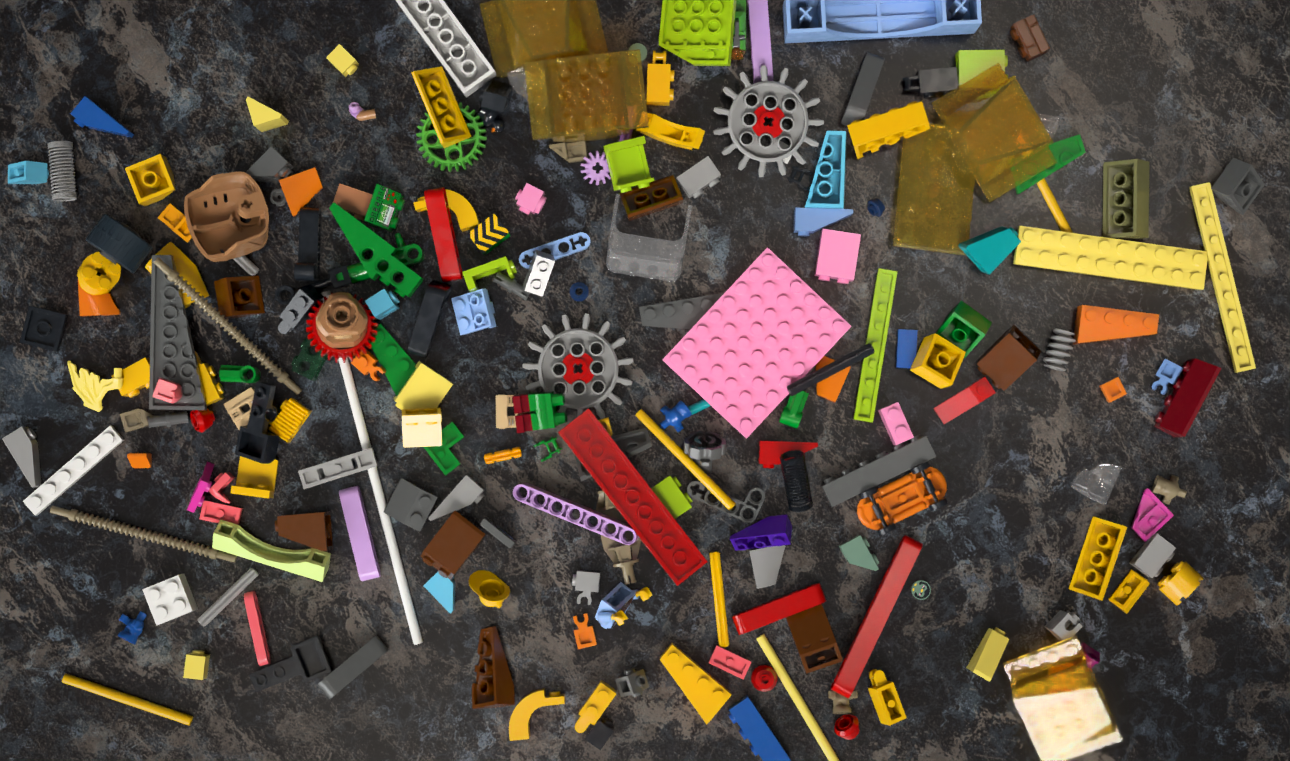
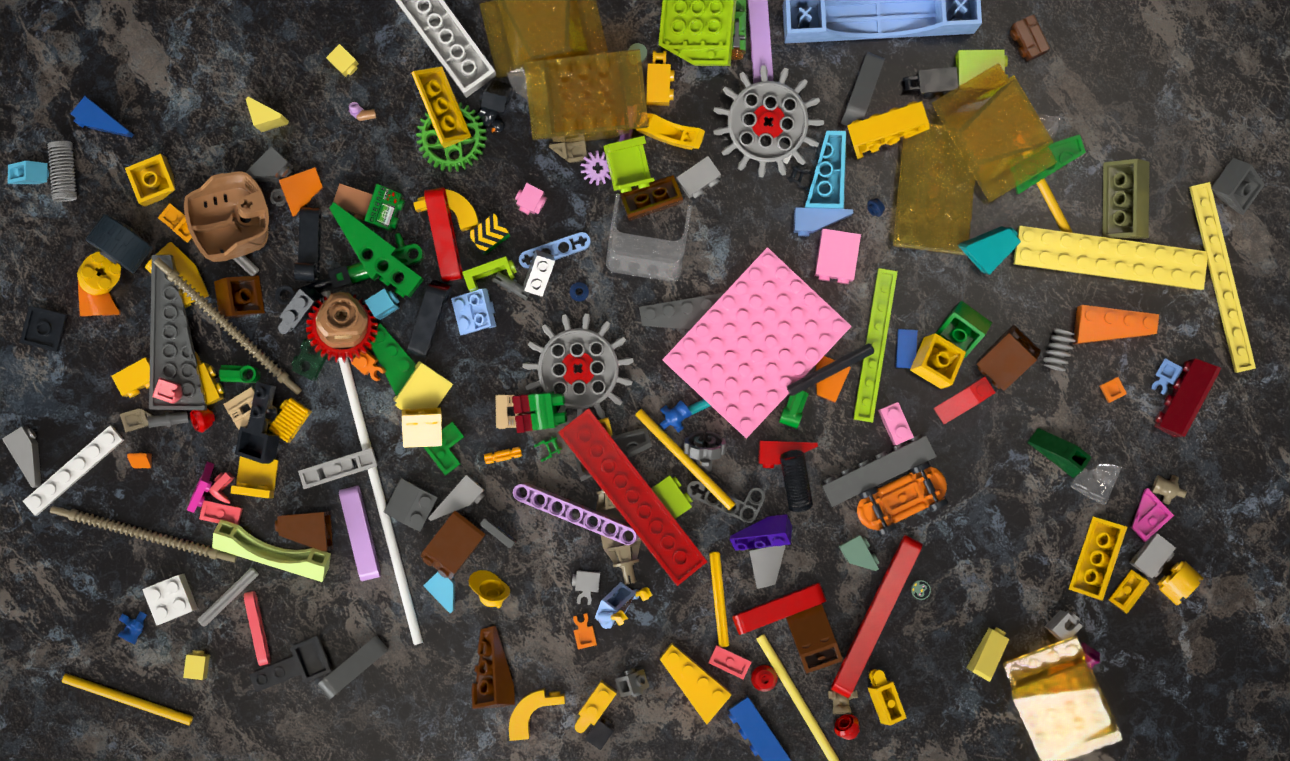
light yellow animal [67,361,124,412] -> none
none -> dark green slope [1027,428,1092,478]

